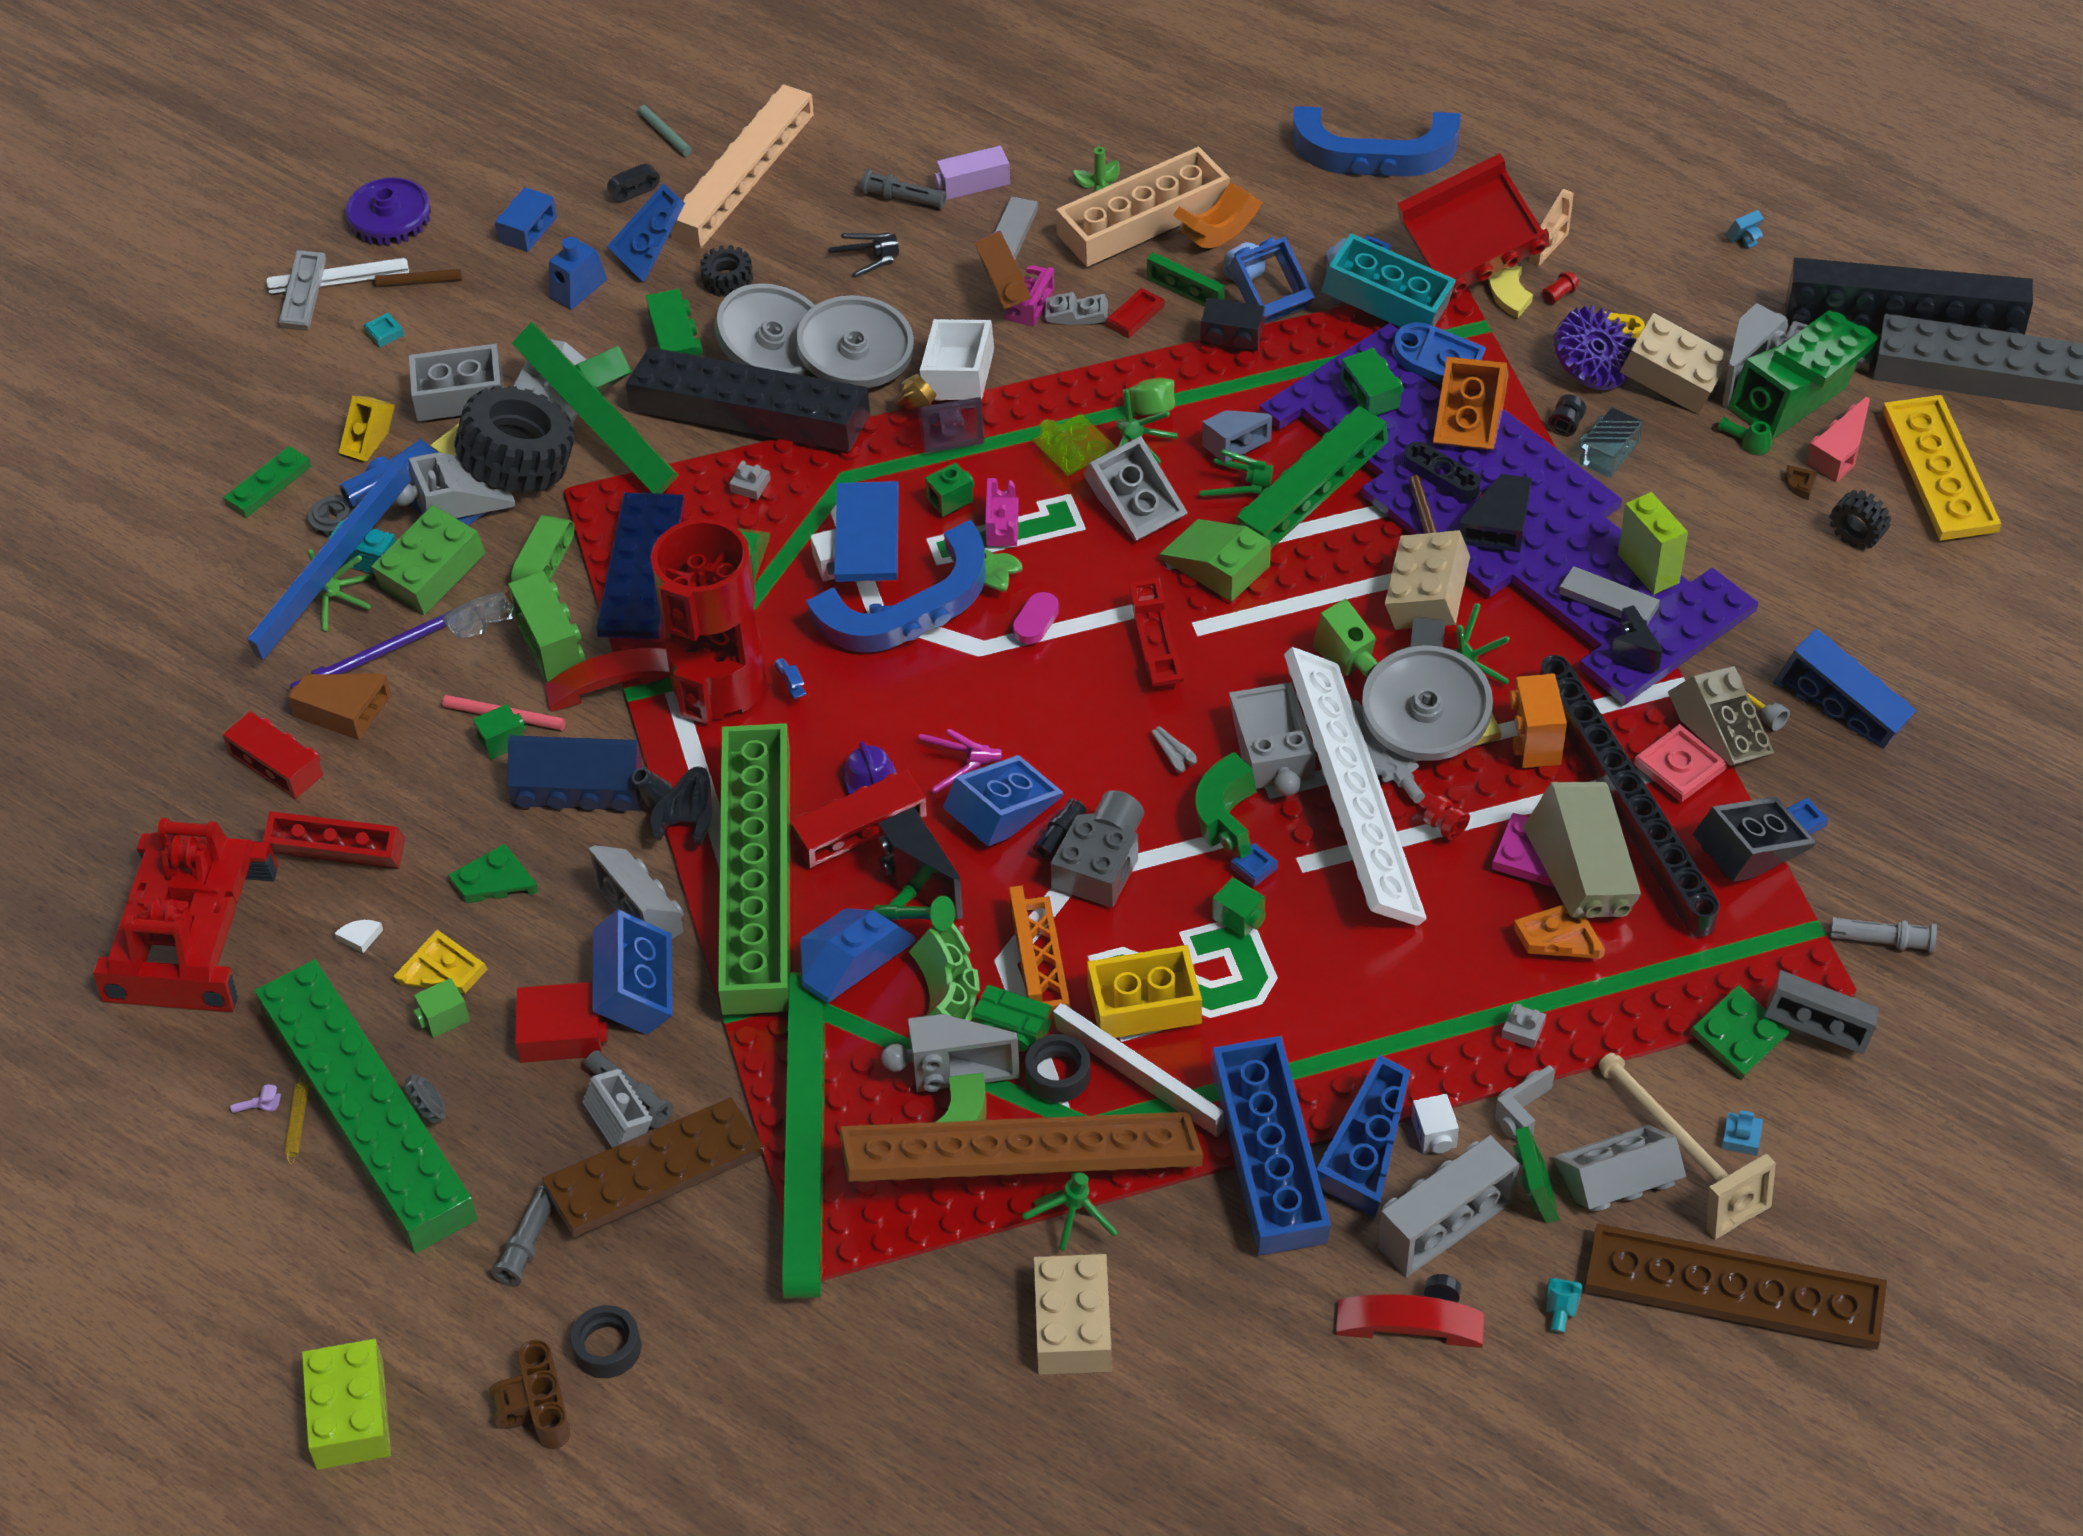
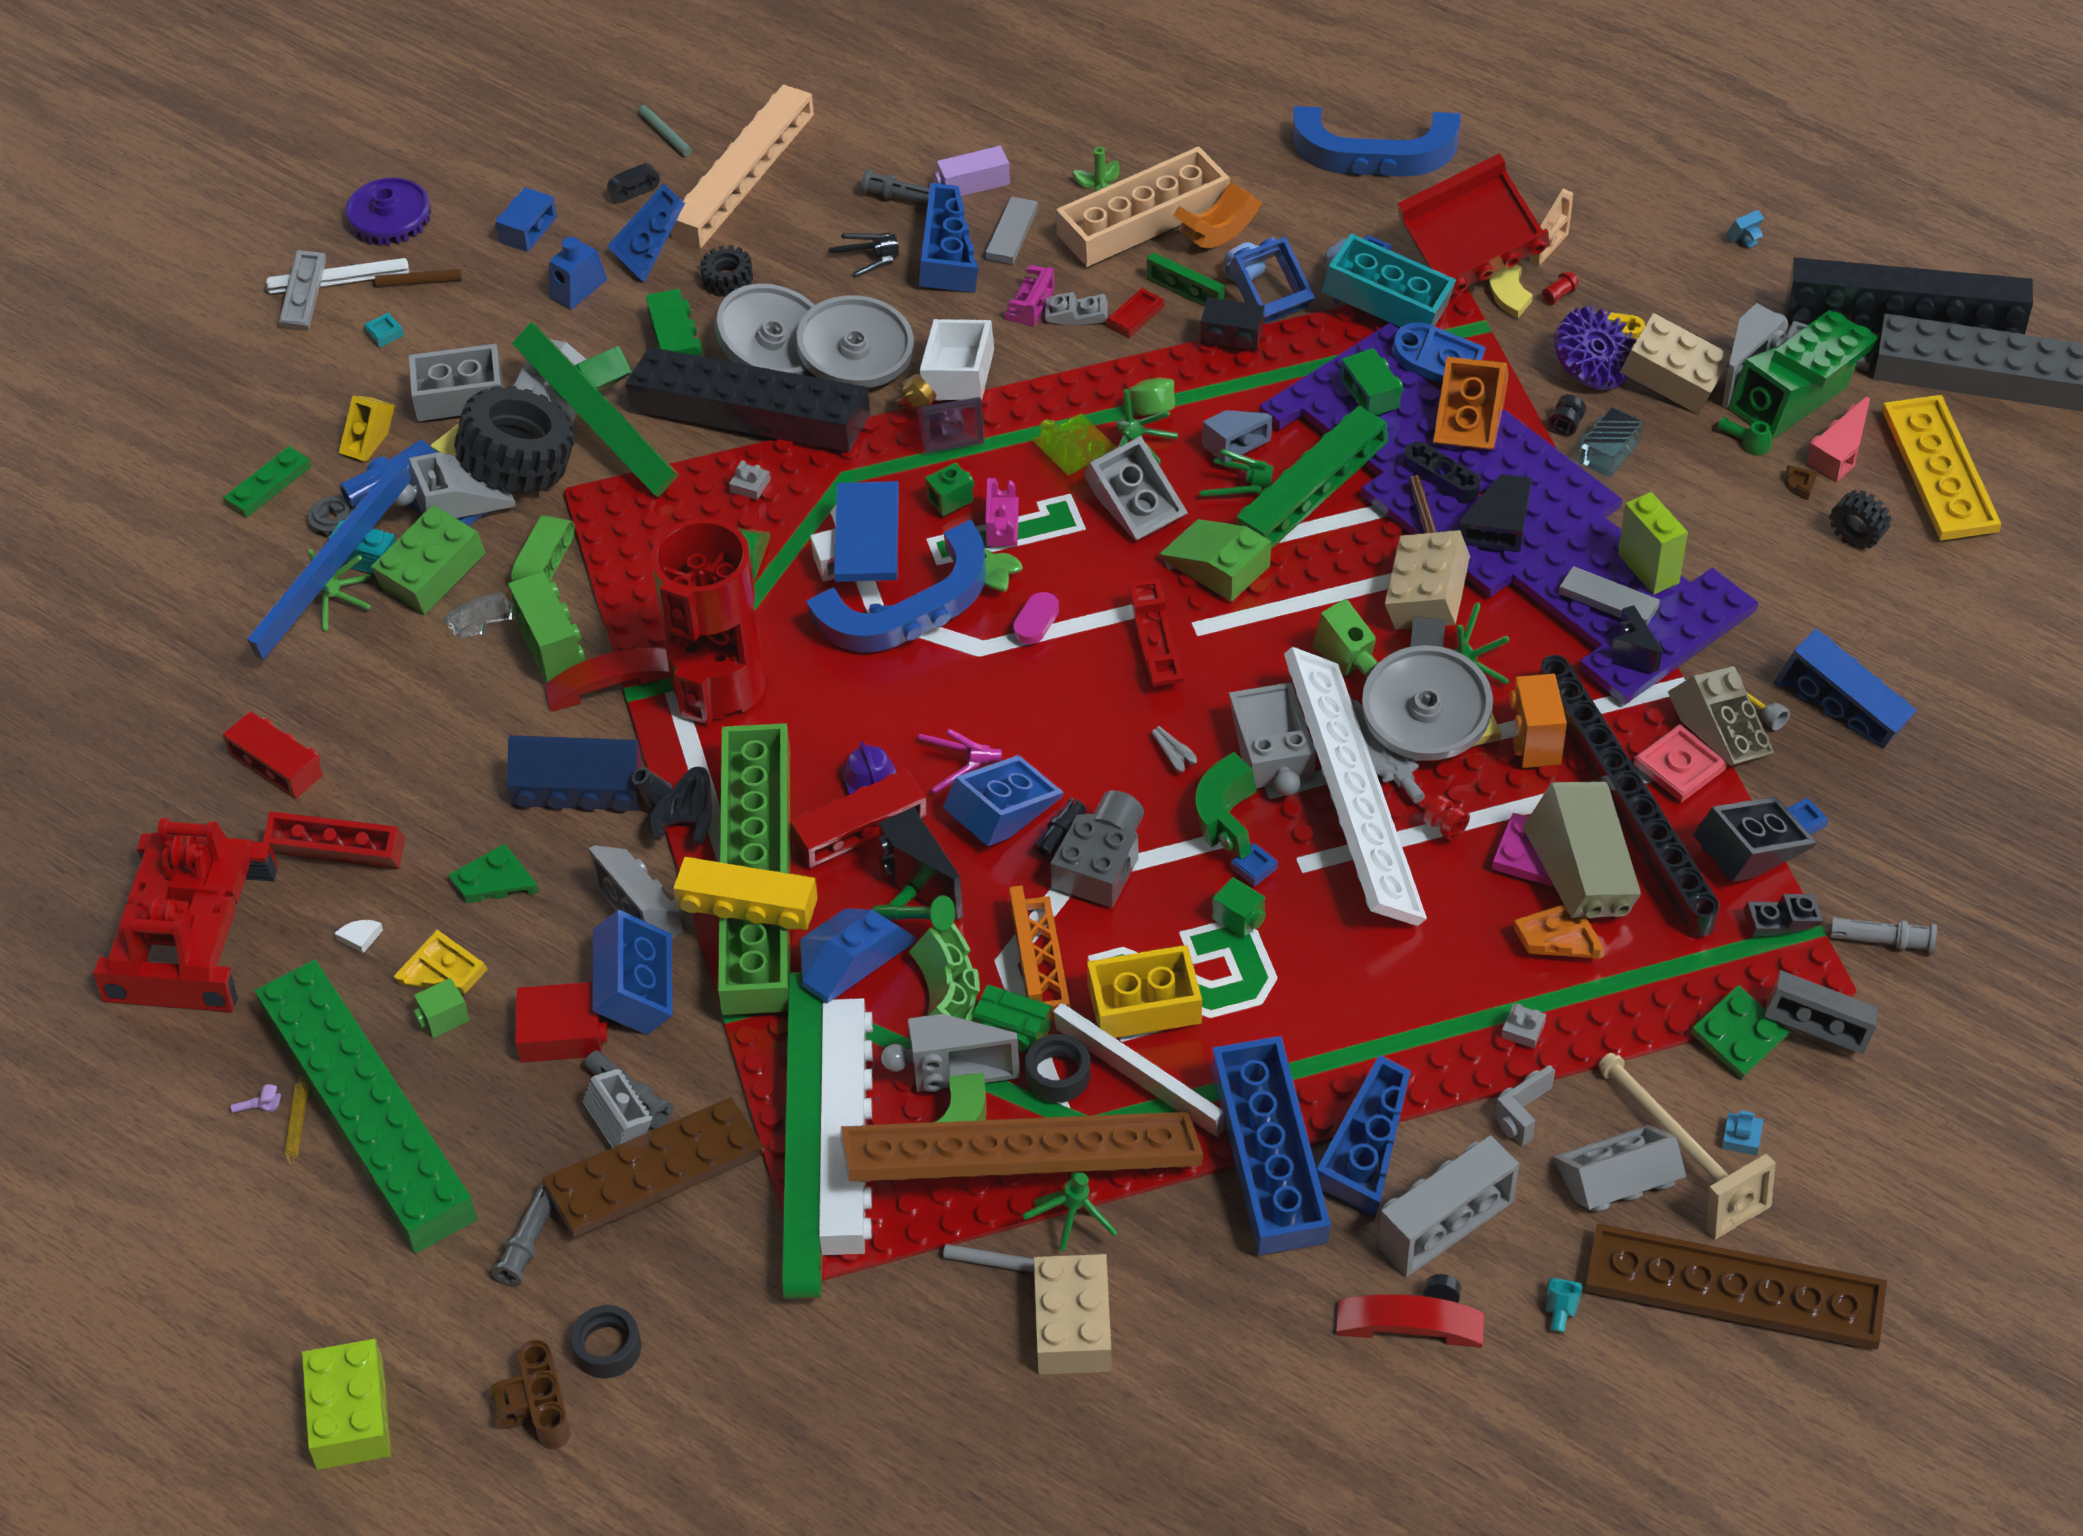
dark orange slope [288,673,392,740] -> none
dark purple bar [290,607,464,689] -> none
dark grey gear [405,1073,446,1124] -> none
coral bar [442,695,566,731] -> none
green brick [473,704,526,760] -> none
clear blue plate [596,492,685,639] -> none
blue bar [774,658,806,700] -> none
dark orange slope [974,230,1031,309] -> none
white brick [1411,1094,1459,1154] -> none
green plate [1513,1126,1560,1224] -> none
none -> yellow brick [673,857,818,930]
none -> white brick [819,999,873,1255]
none -> blue wedge [918,183,978,293]
none -> light grey bar [943,1244,1035,1273]
none -> black slope [1743,894,1823,937]

